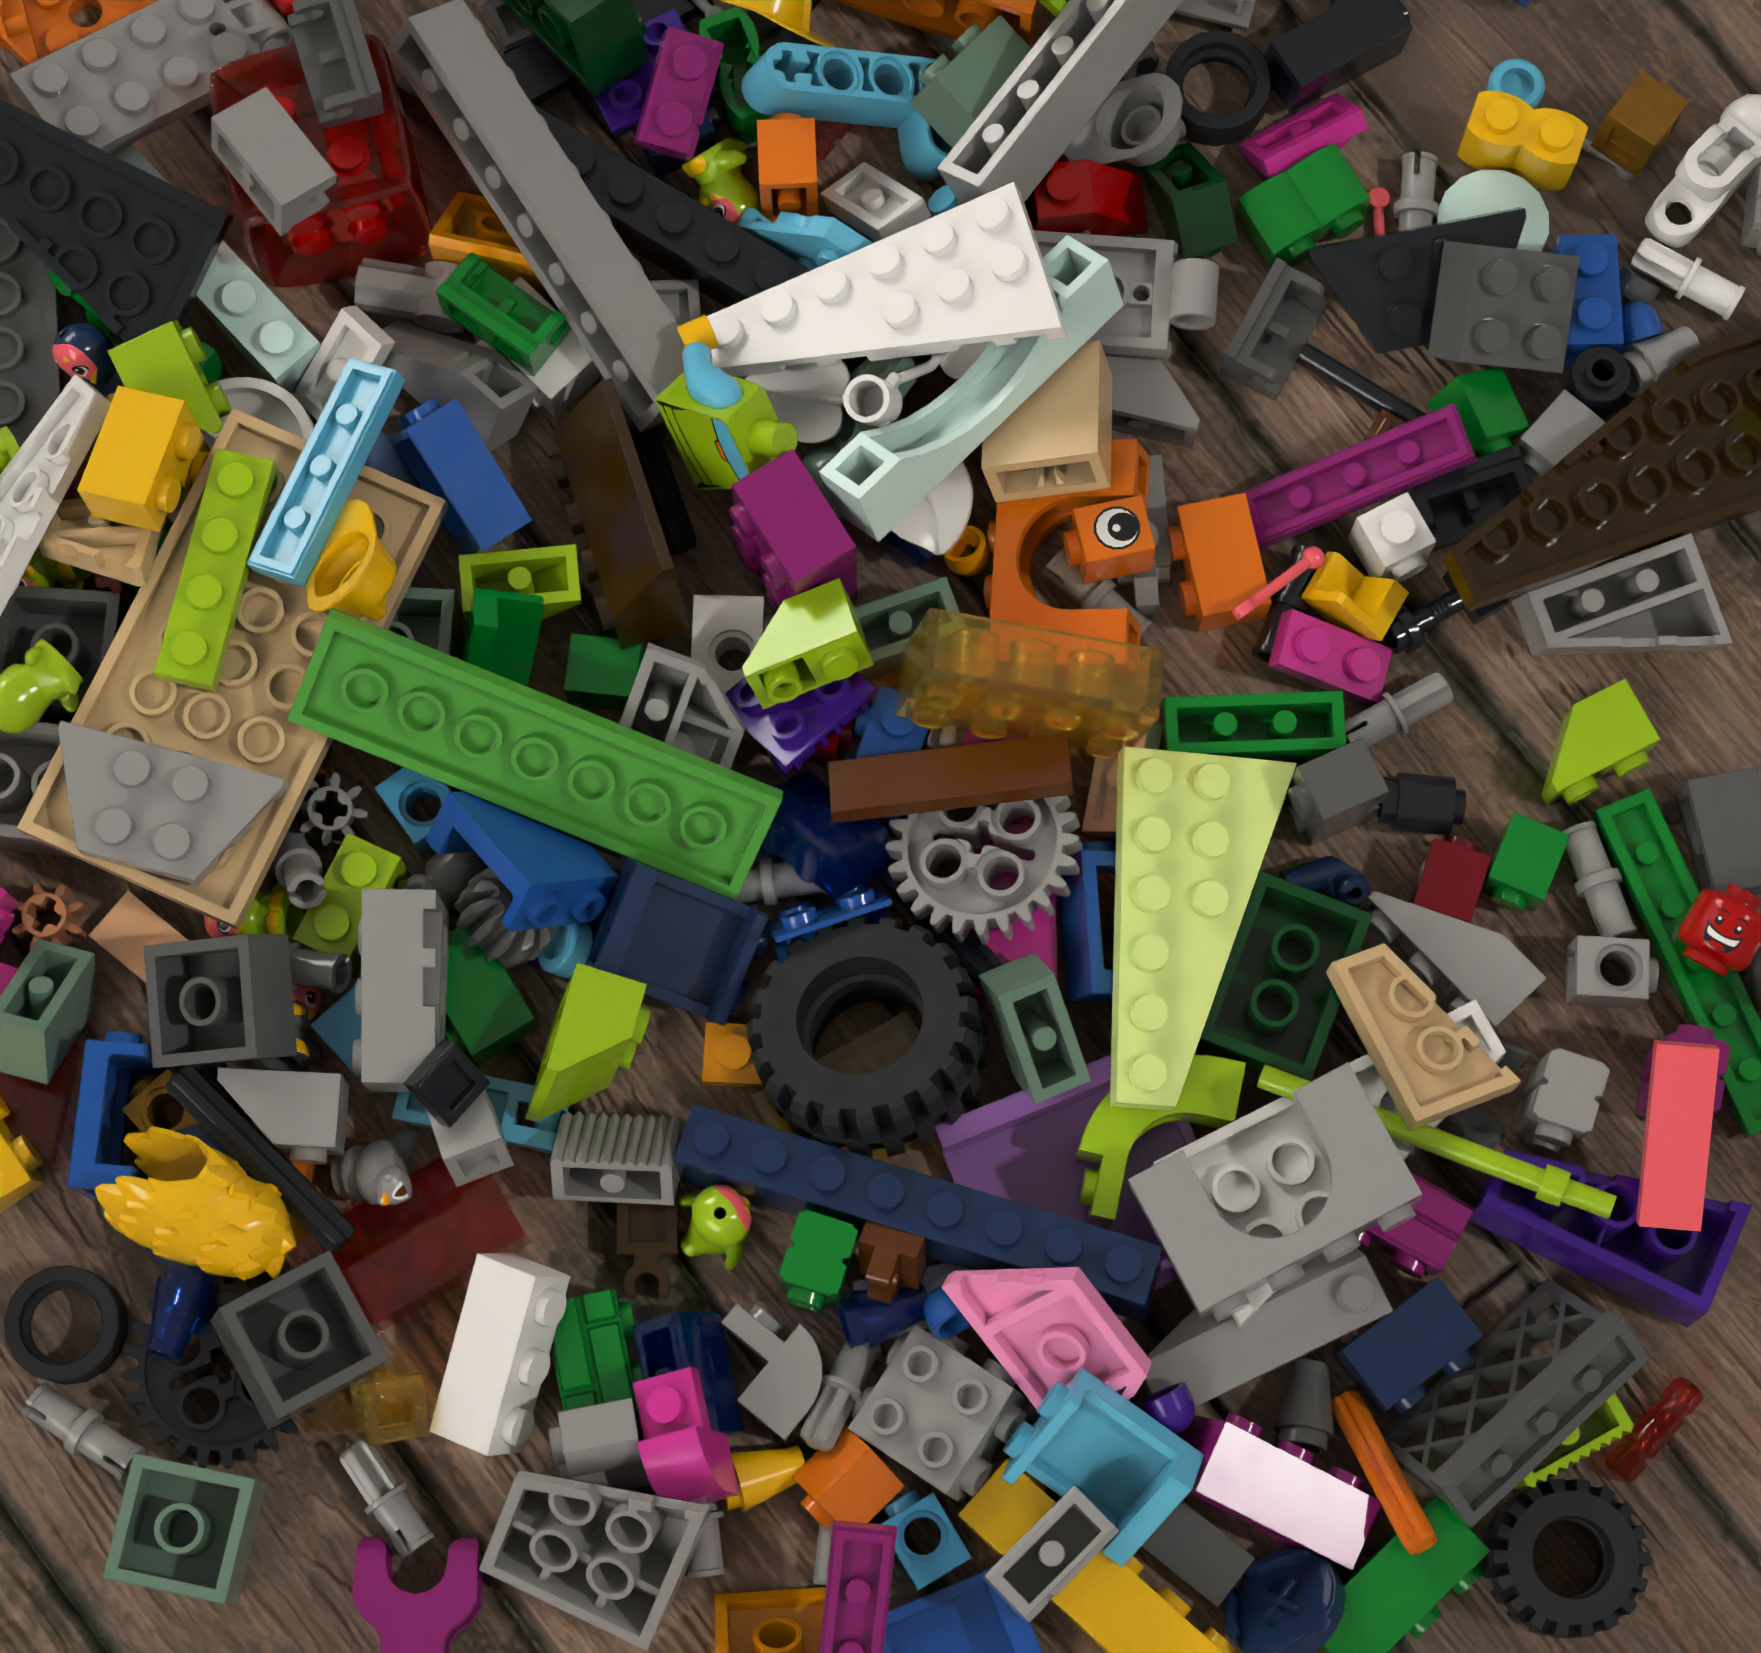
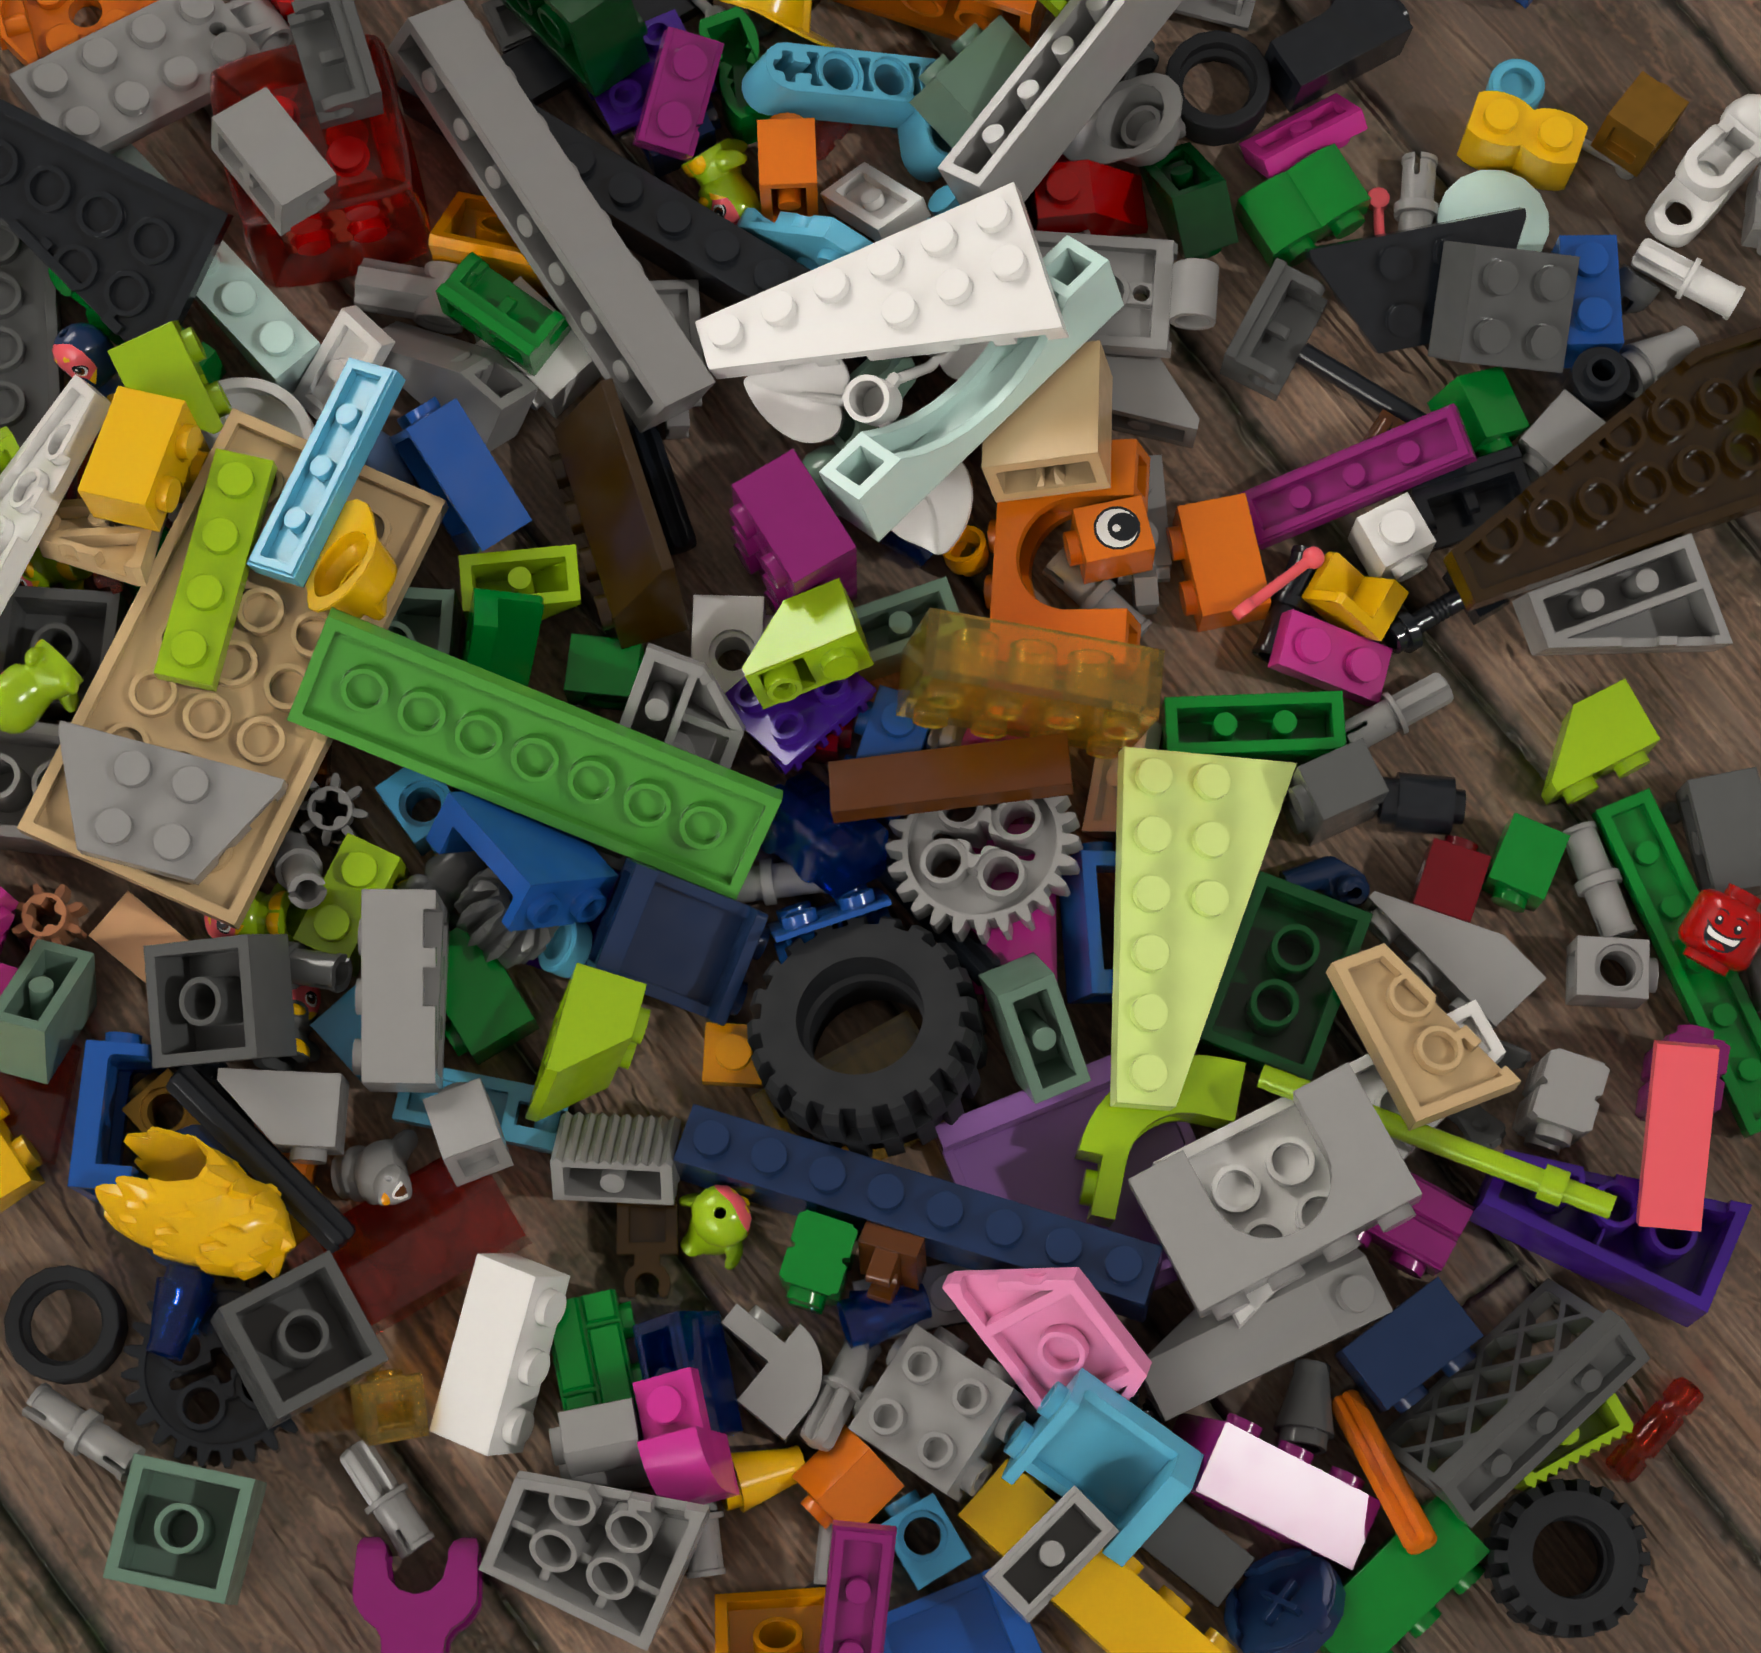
black tile [403,1038,491,1128] -> none
lime torso [655,315,798,490] -> none
blue hinge [923,1286,971,1339] -> none
dark purple hinge [1140,1382,1195,1433] -> none
blue hinge [1622,302,1664,347] -> none

